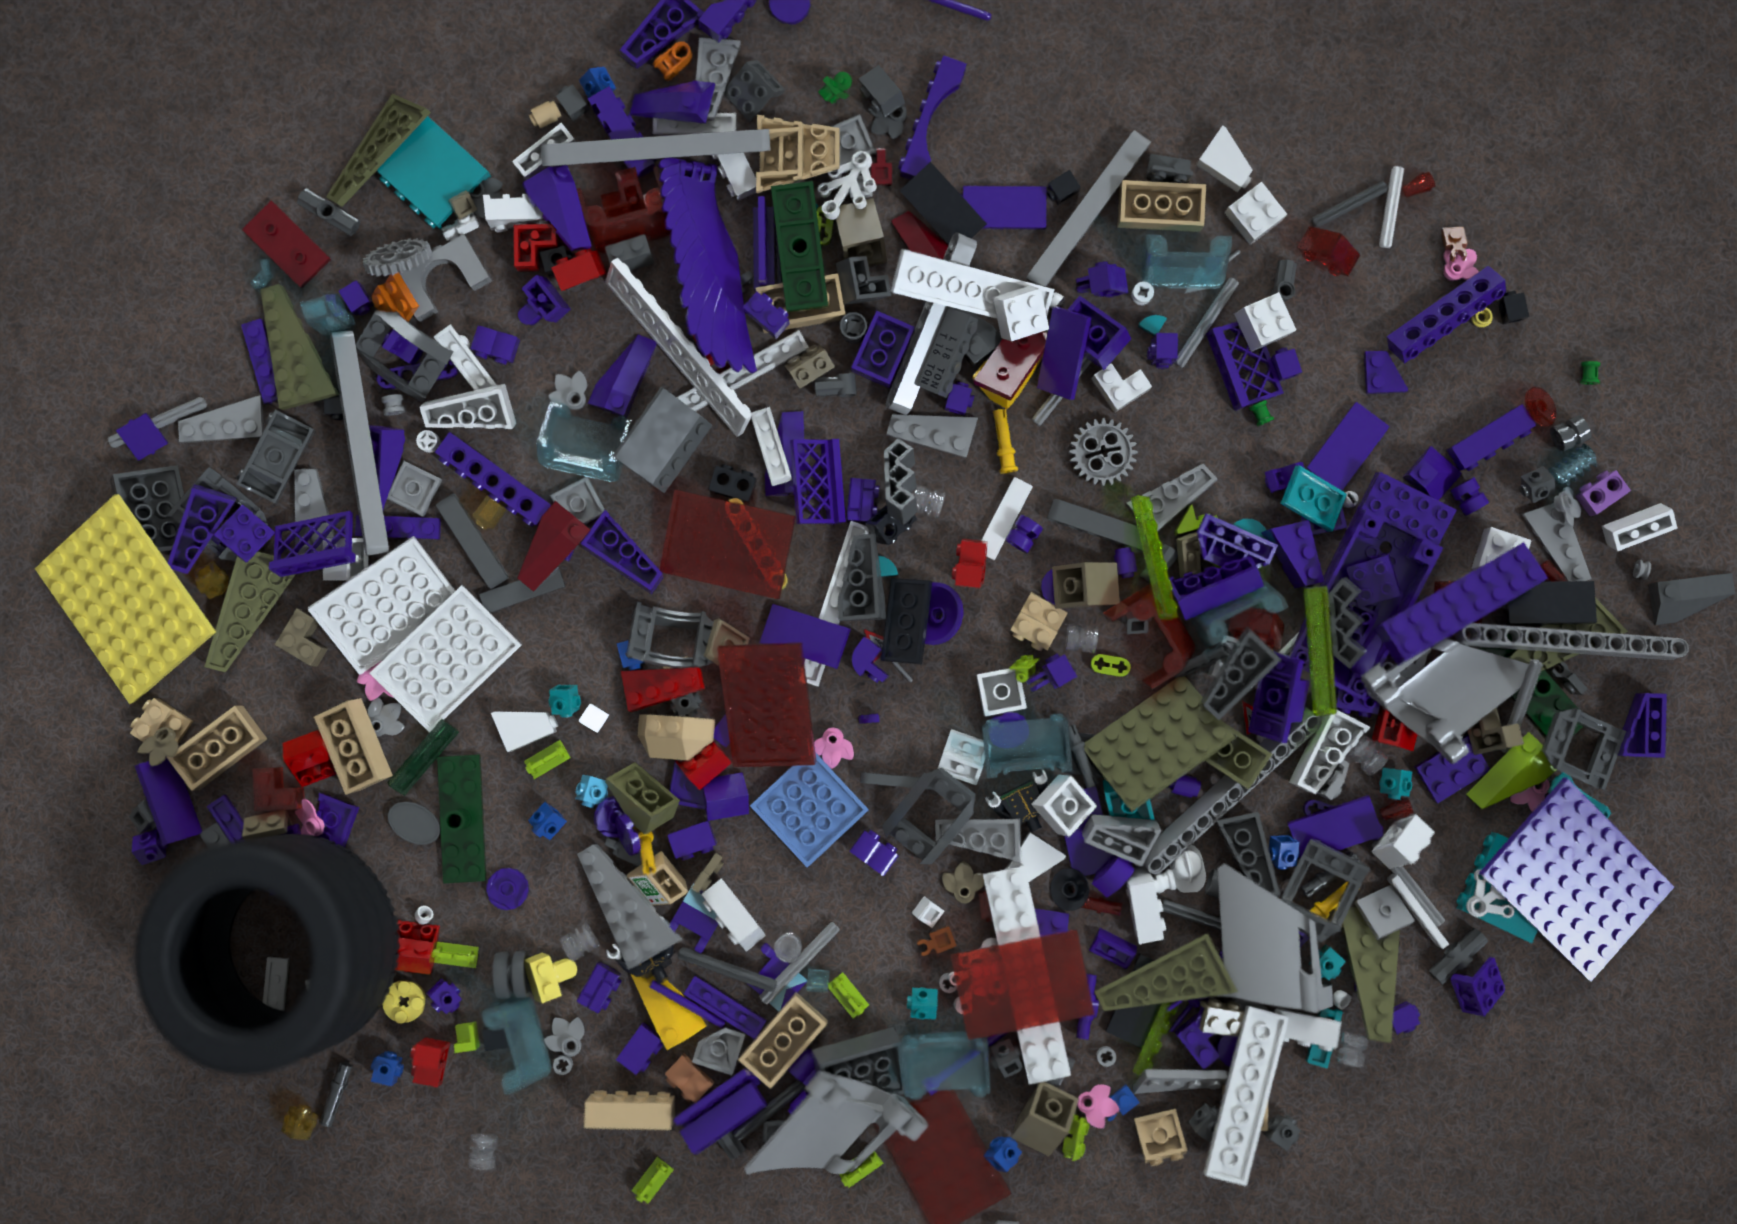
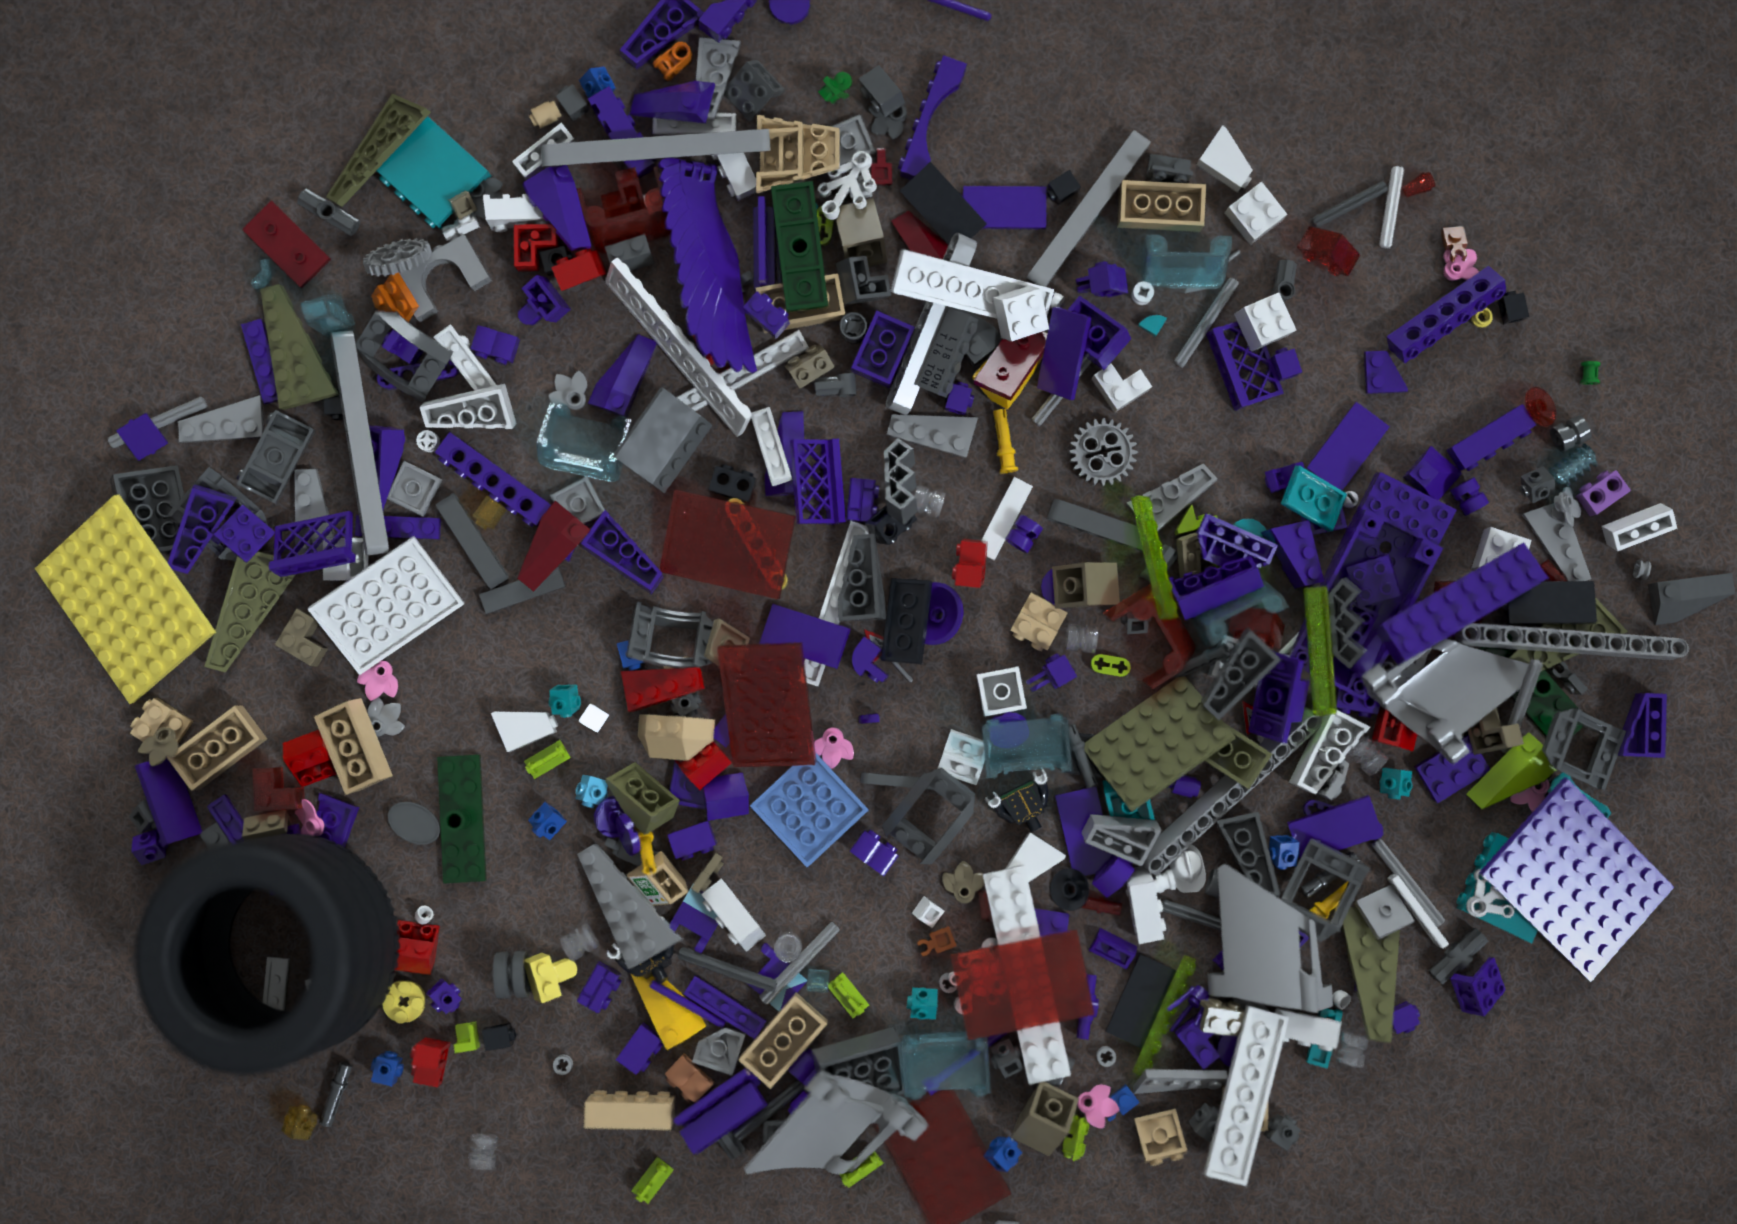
clear yellow brick [194,561,229,599] -> none
dark purple brick [339,280,374,316] -> none
white plate [370,585,522,733] -> none
light grey wheel [381,394,405,415] -> none
clear green plate [387,719,459,796] -> none
lime hinge [432,942,479,968] -> none
clear light blue windscreen [481,996,552,1095] -> none
dark purple tile [486,868,529,910] -> none
light grey plate [544,1017,585,1057] -> none
teal tile [878,556,898,577] -> none
light grey wing [935,819,1021,862] -> none
lime hinge [1010,655,1040,683] -> none
white brick [1031,774,1097,837] -> none
olive wing [1095,934,1238,1011] -> none
dark purple brick [1114,547,1138,579] -> none
dark purple brick [1147,333,1178,369] -> none
green bush [1249,400,1274,427] -> none
teal brick [1309,945,1346,980] -> none
white brick [1371,815,1434,869] -> none
clear red cone [1380,797,1414,821] -> none

